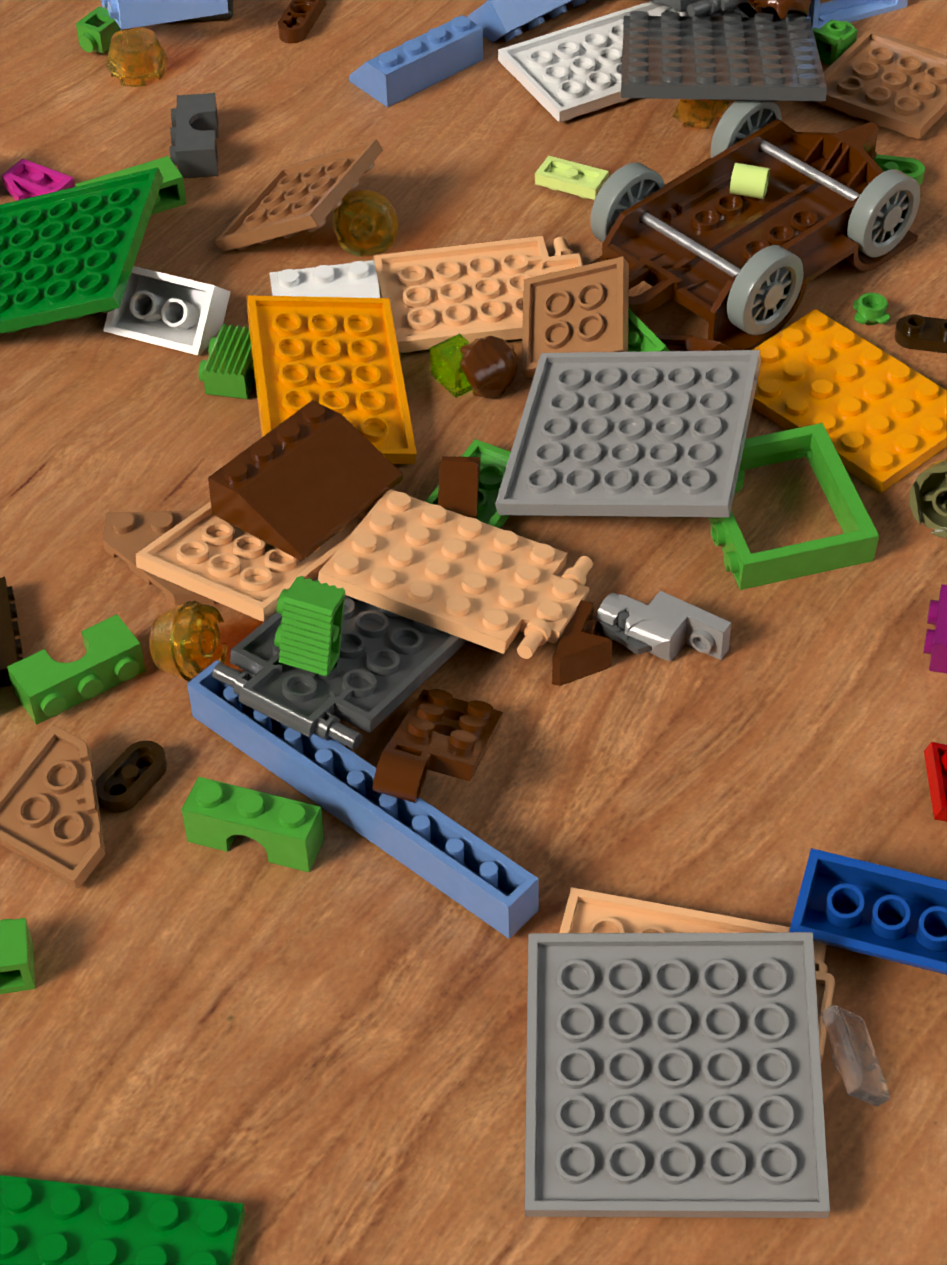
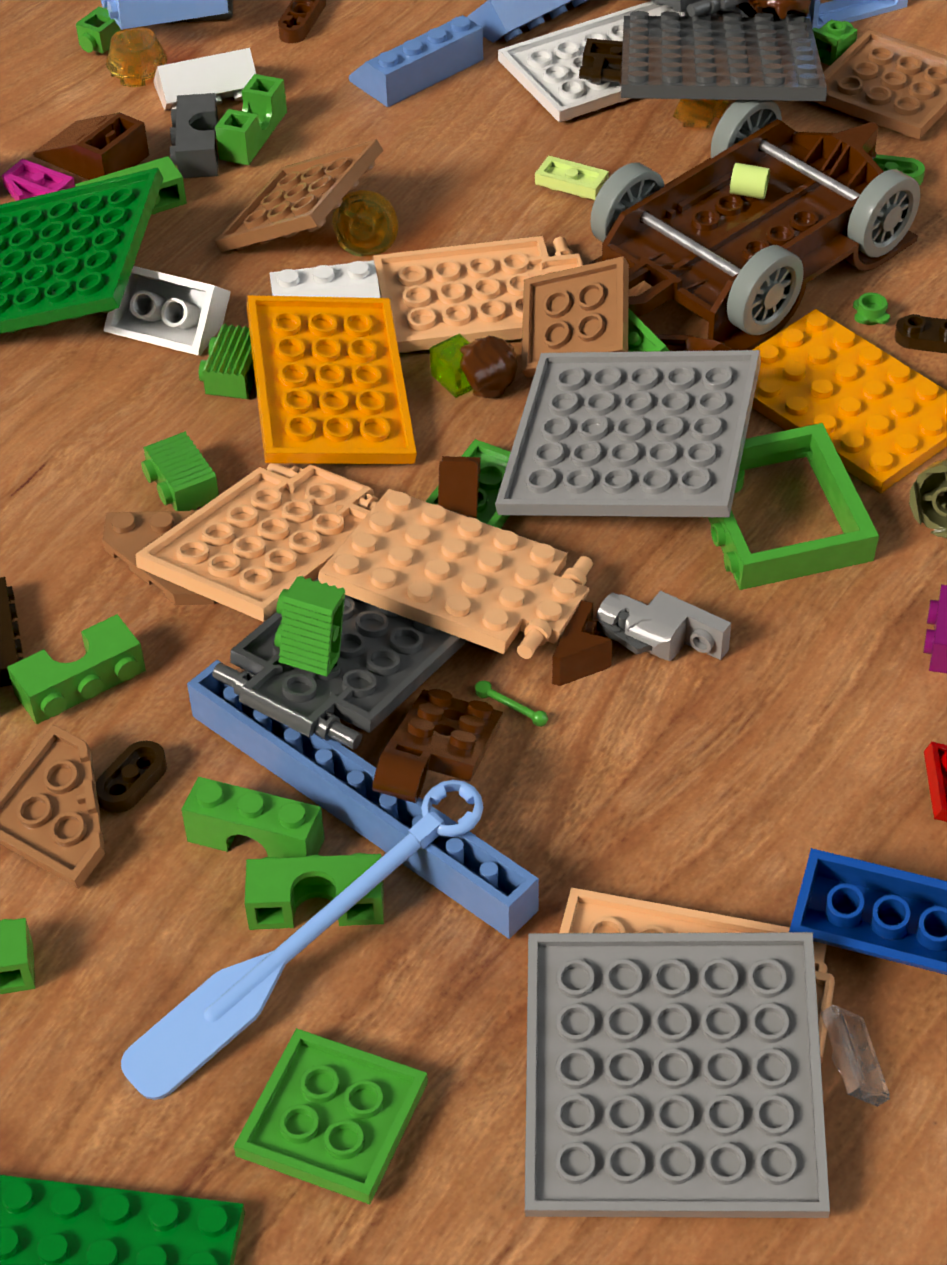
clear yellow cone [149,601,228,682] -> none
reddish brown slope [208,400,403,561] -> none
none -> reddish brown slope [33,112,149,180]
none -> light blue piece [121,779,484,1100]
none -> bright green brick [141,431,219,511]
none -> white slope [153,48,256,111]
none -> bright green arch [215,74,287,165]
none -> bright green plate [234,1028,428,1205]
none -> bright green arch [245,853,384,930]
none -> bright green hinge [475,681,548,727]
none -> dark brown plate [579,38,623,86]

